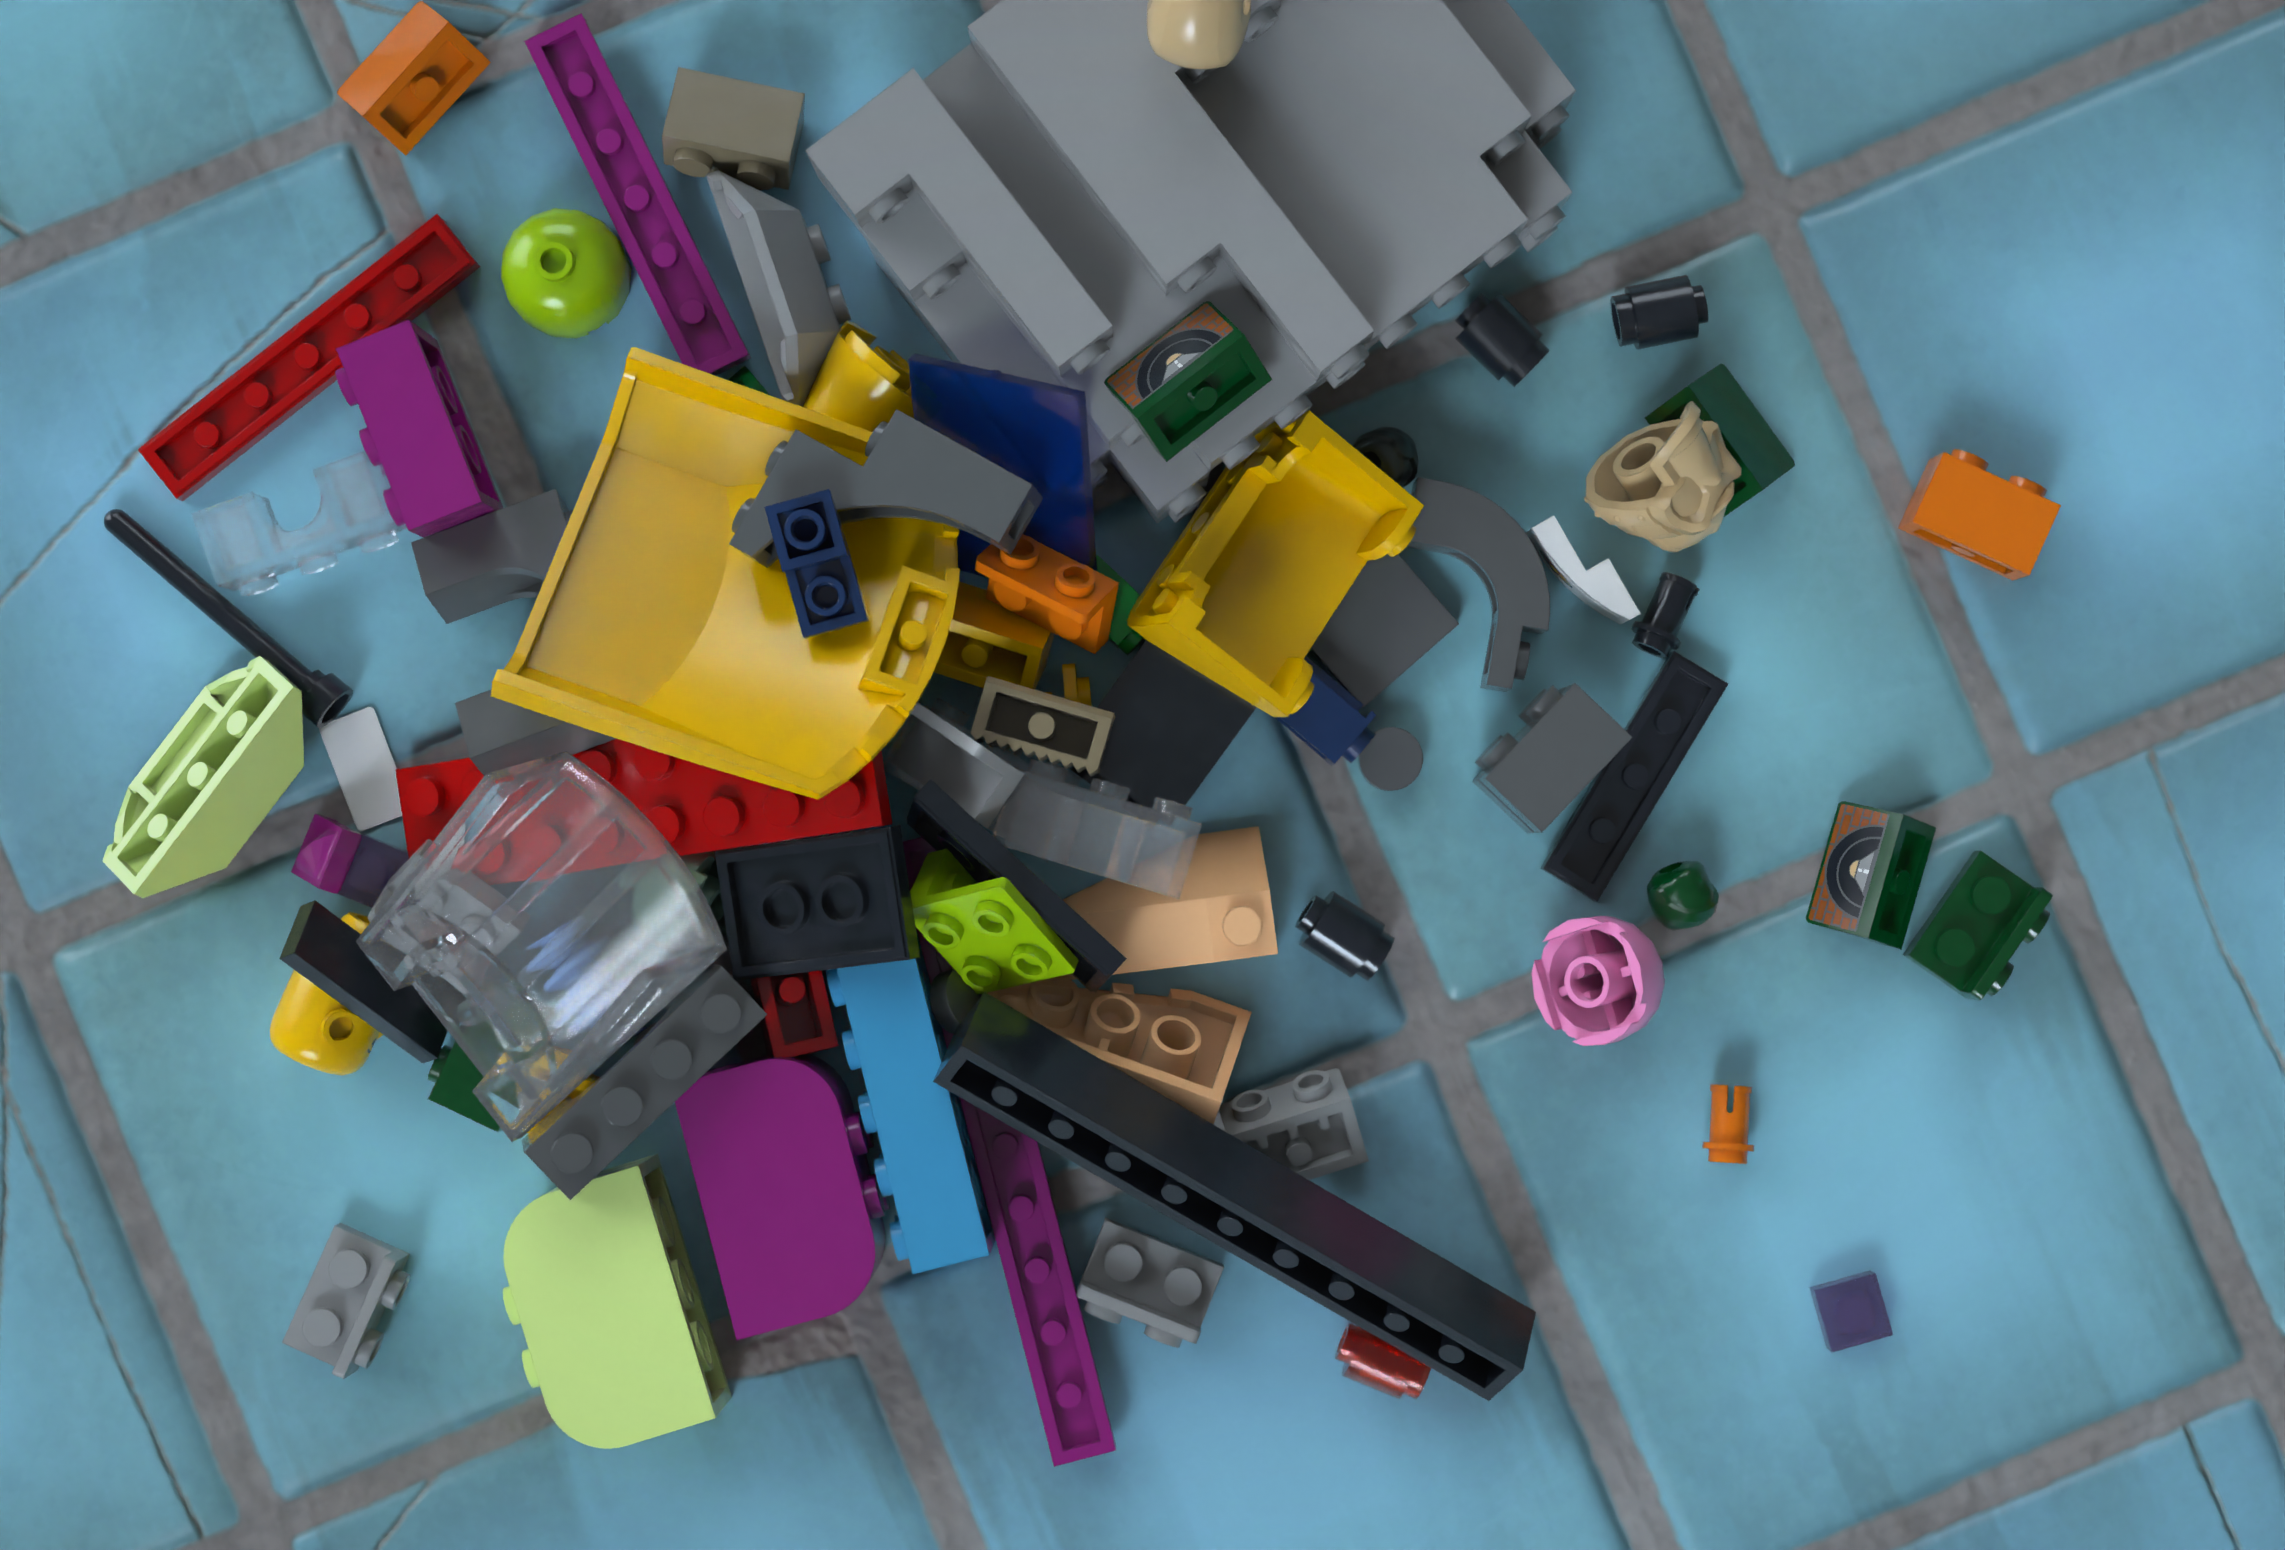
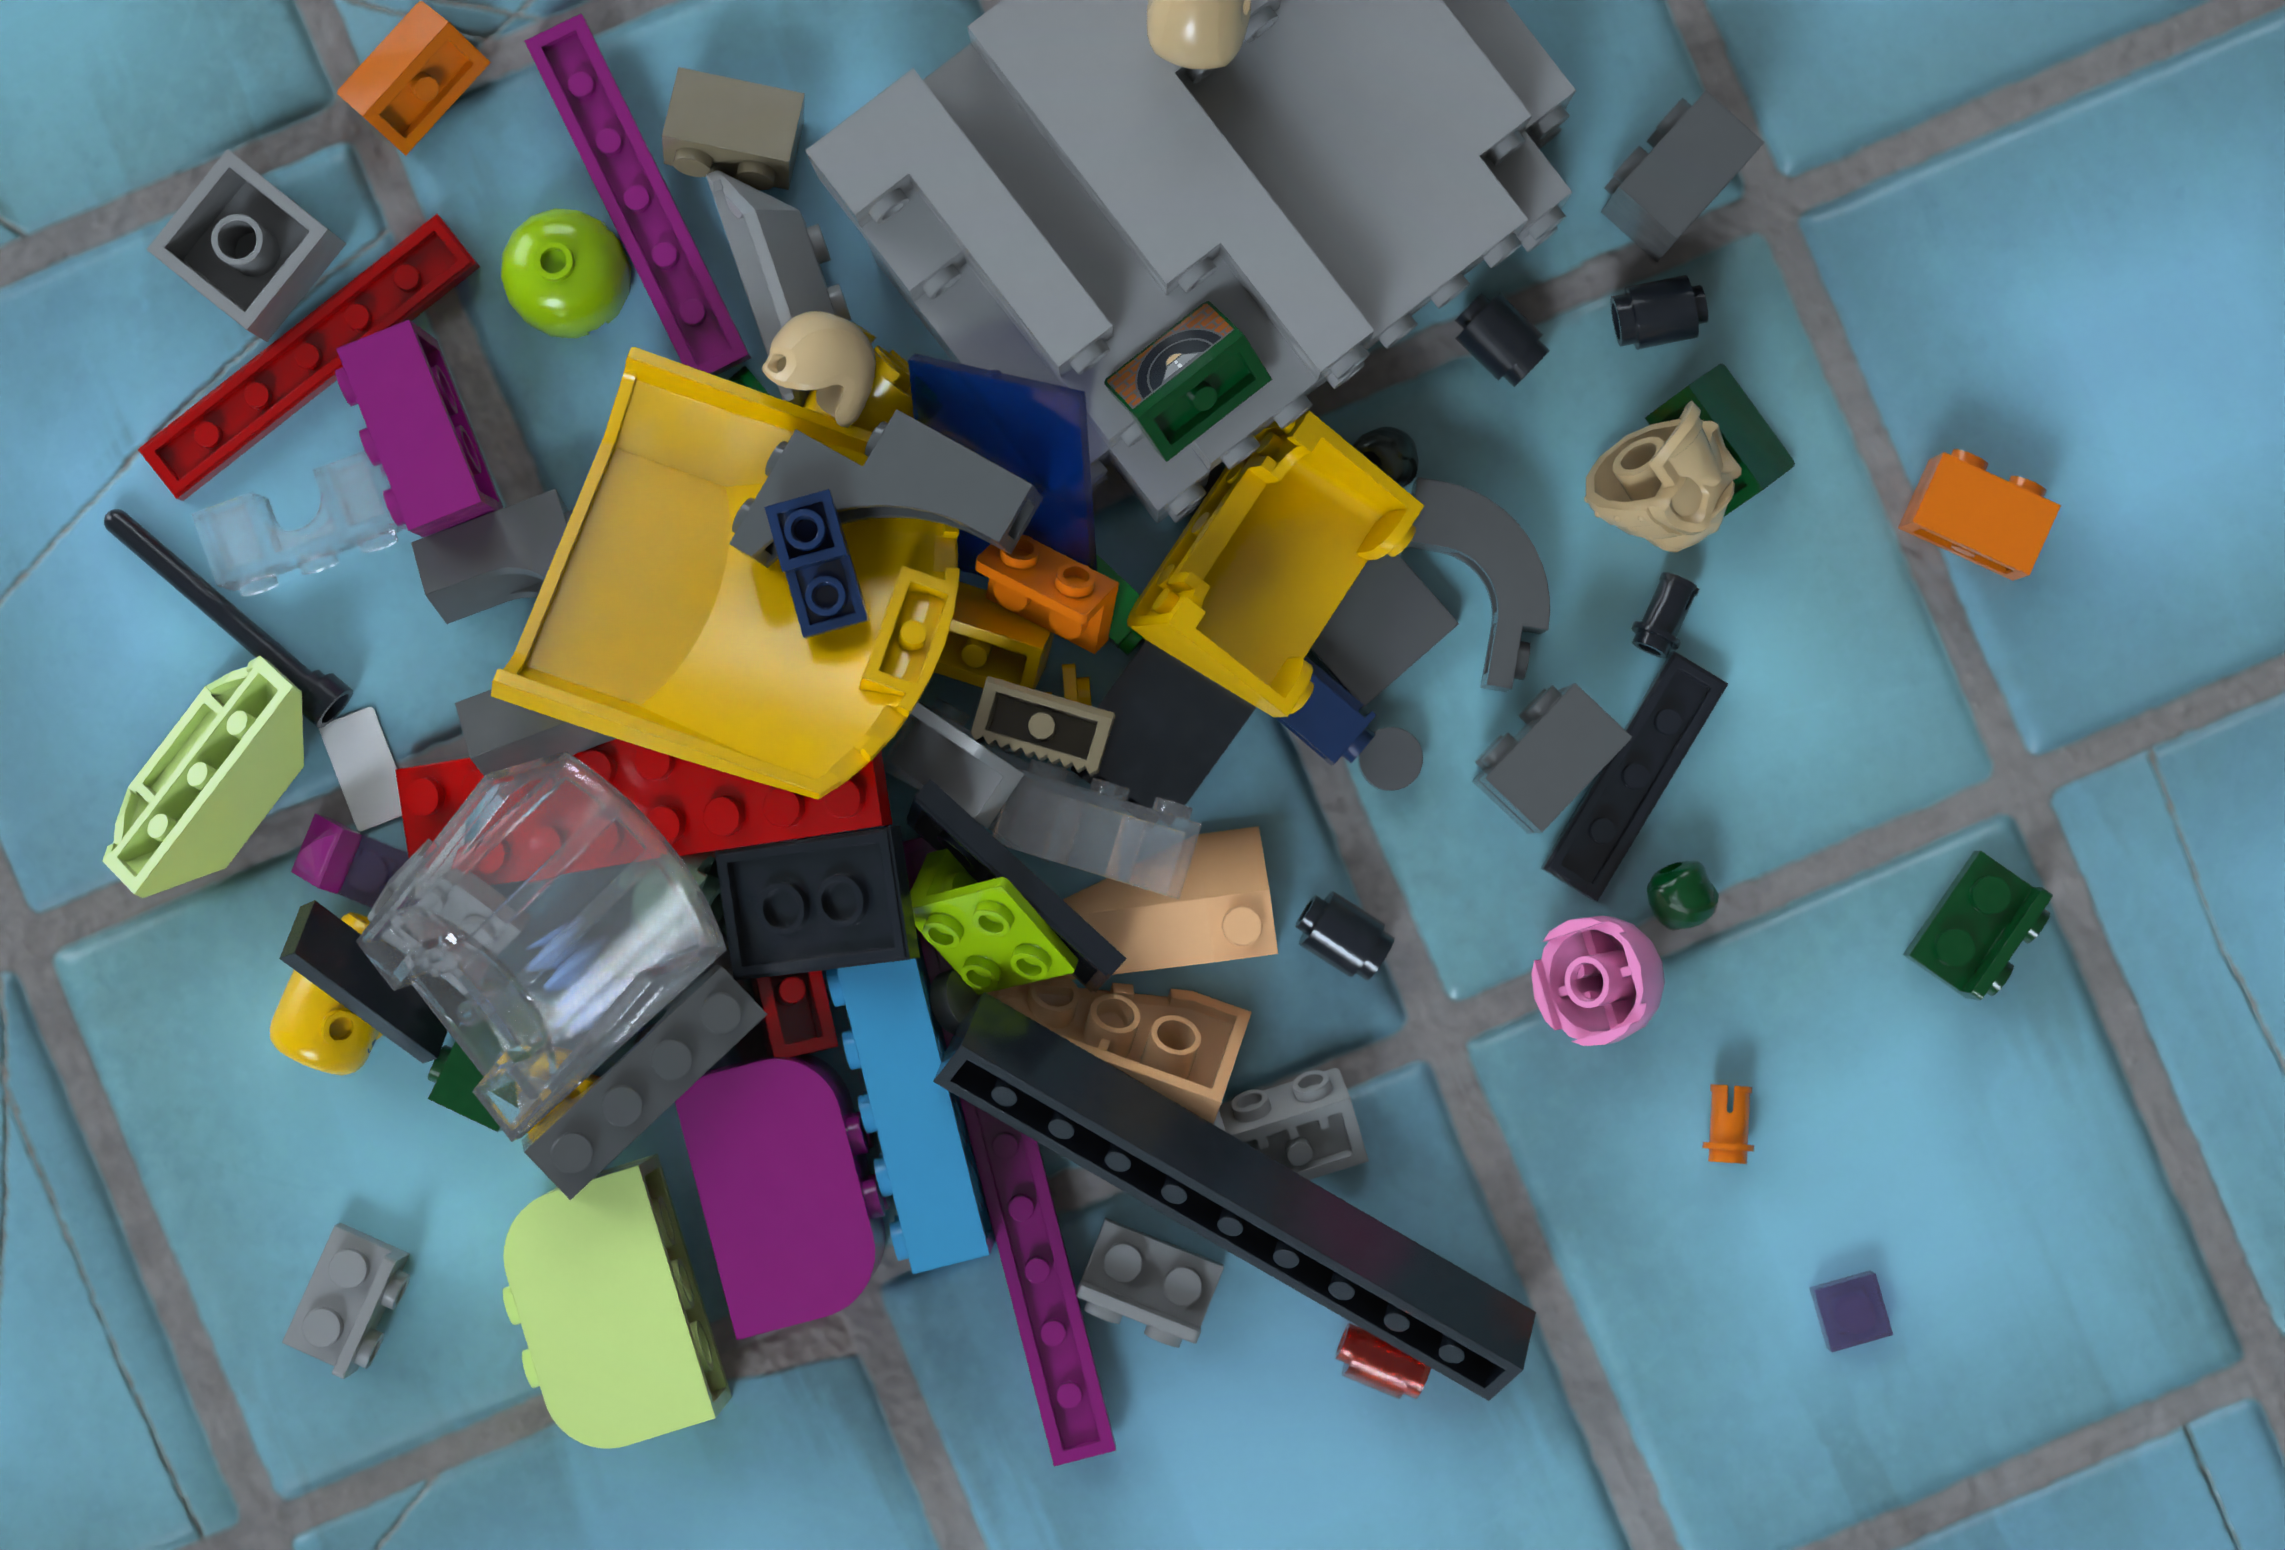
white slope [1526,515,1641,625] -> none
panel [1806,801,1936,950] -> none
none -> light grey brick [146,149,346,342]
none -> tan helmet [762,311,876,428]
none -> dark grey brick [1601,90,1765,262]

